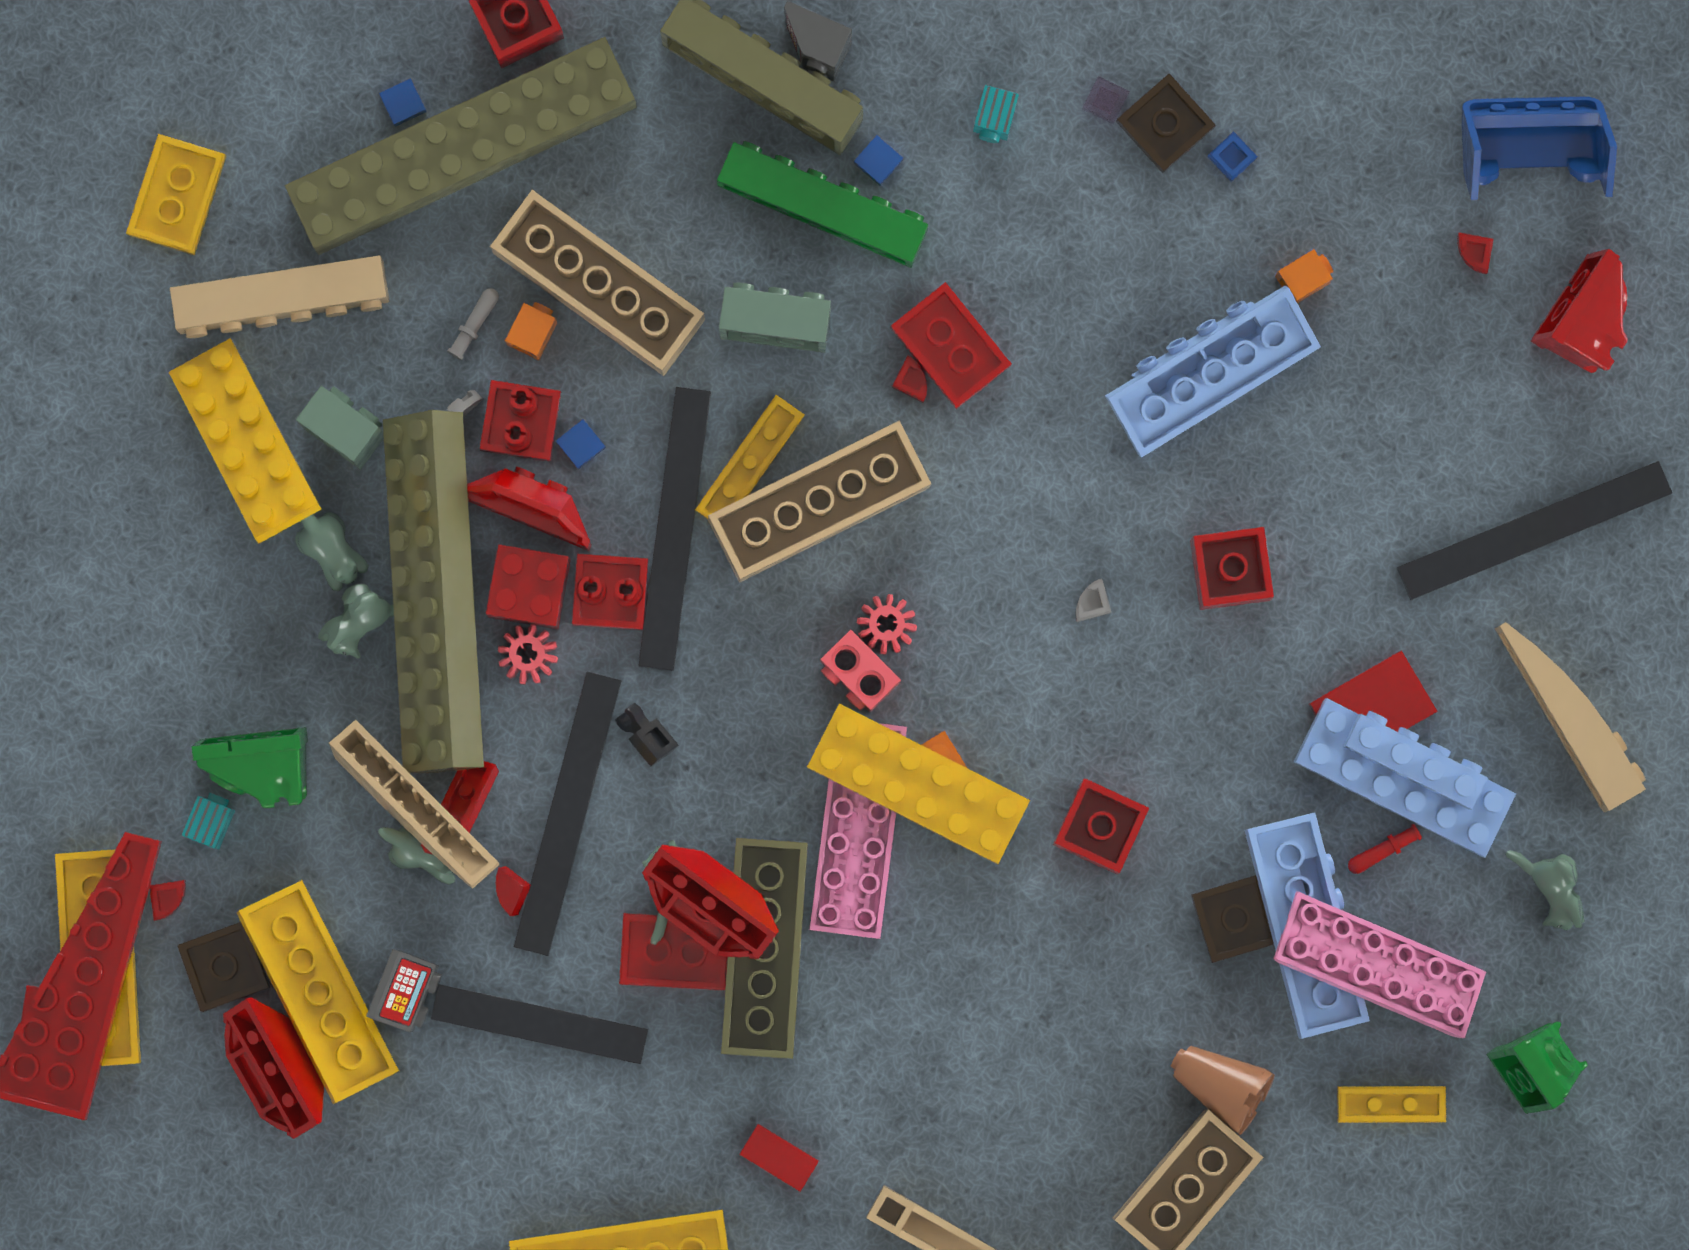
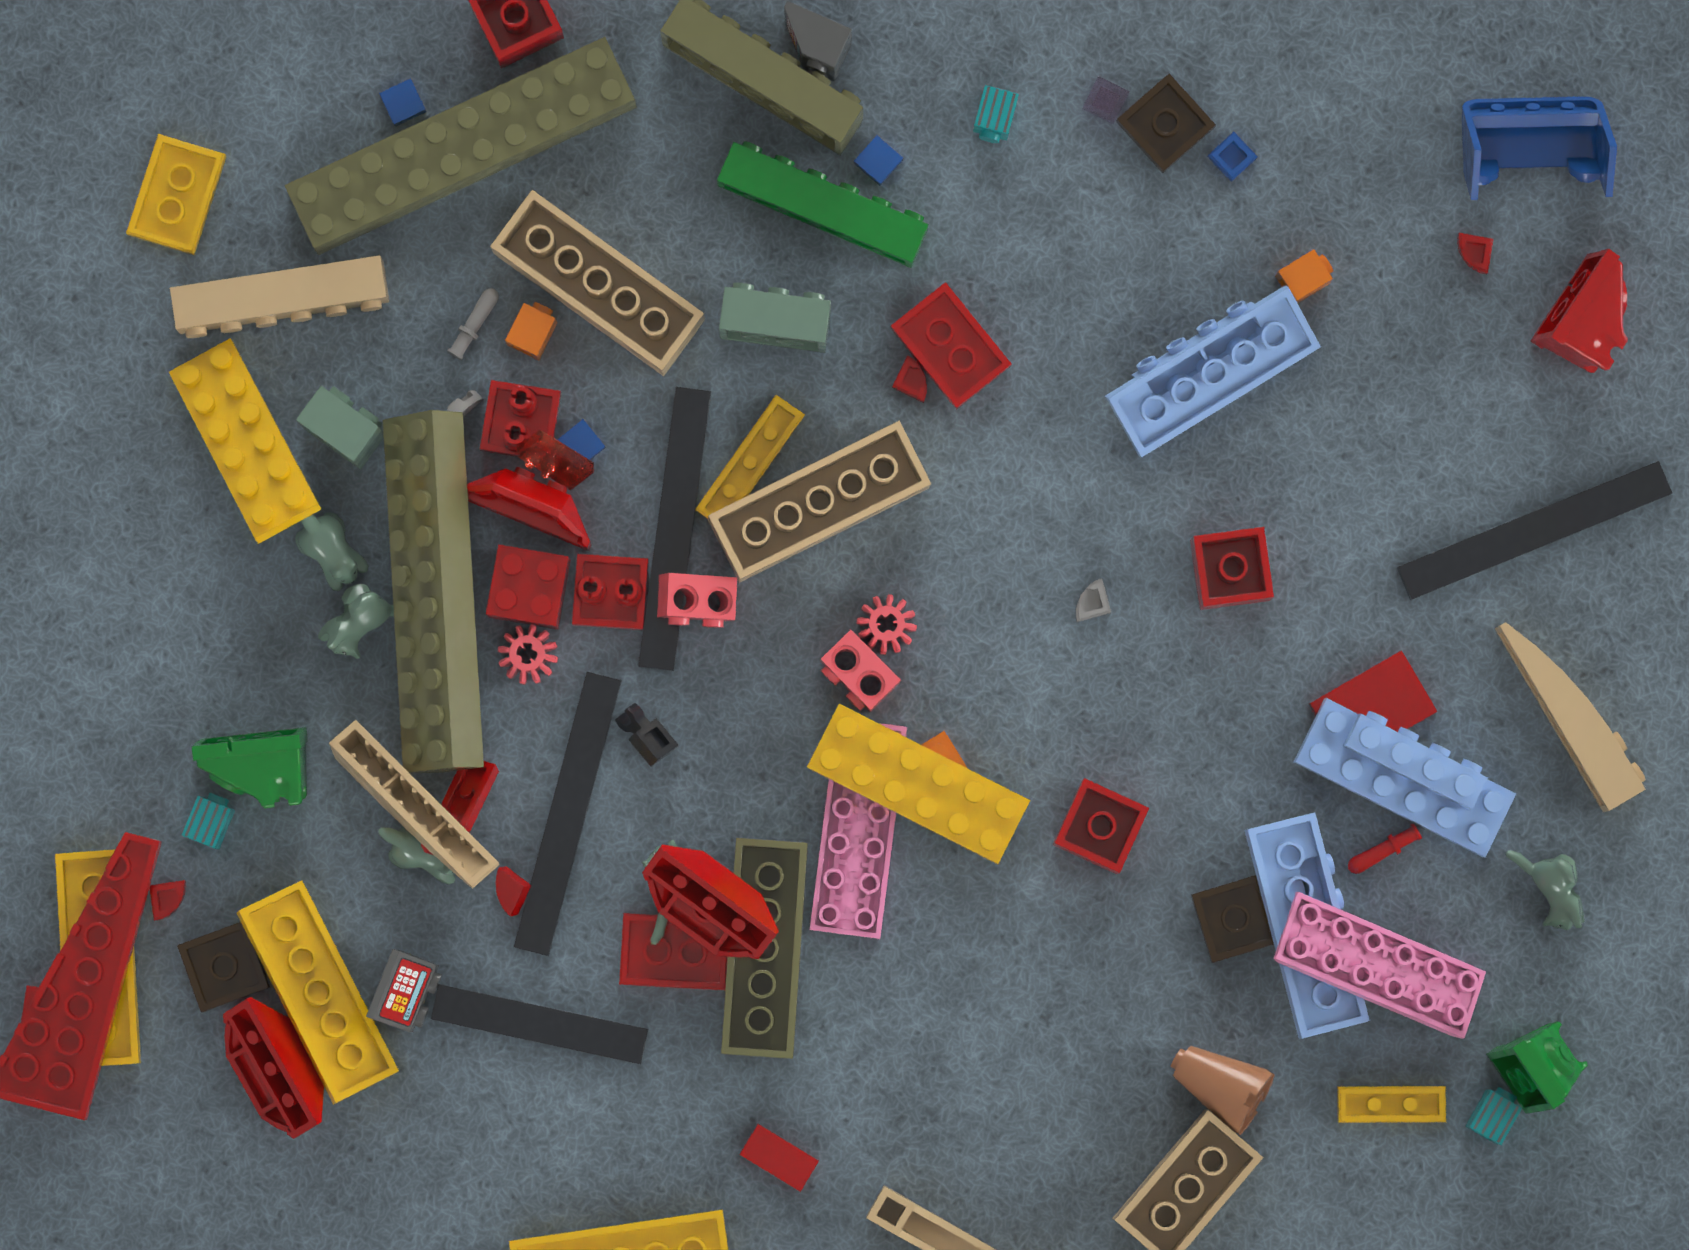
none -> clear red plate [517,429,594,491]
none -> coral brick [657,573,737,628]
none -> teal brick [1465,1087,1522,1145]

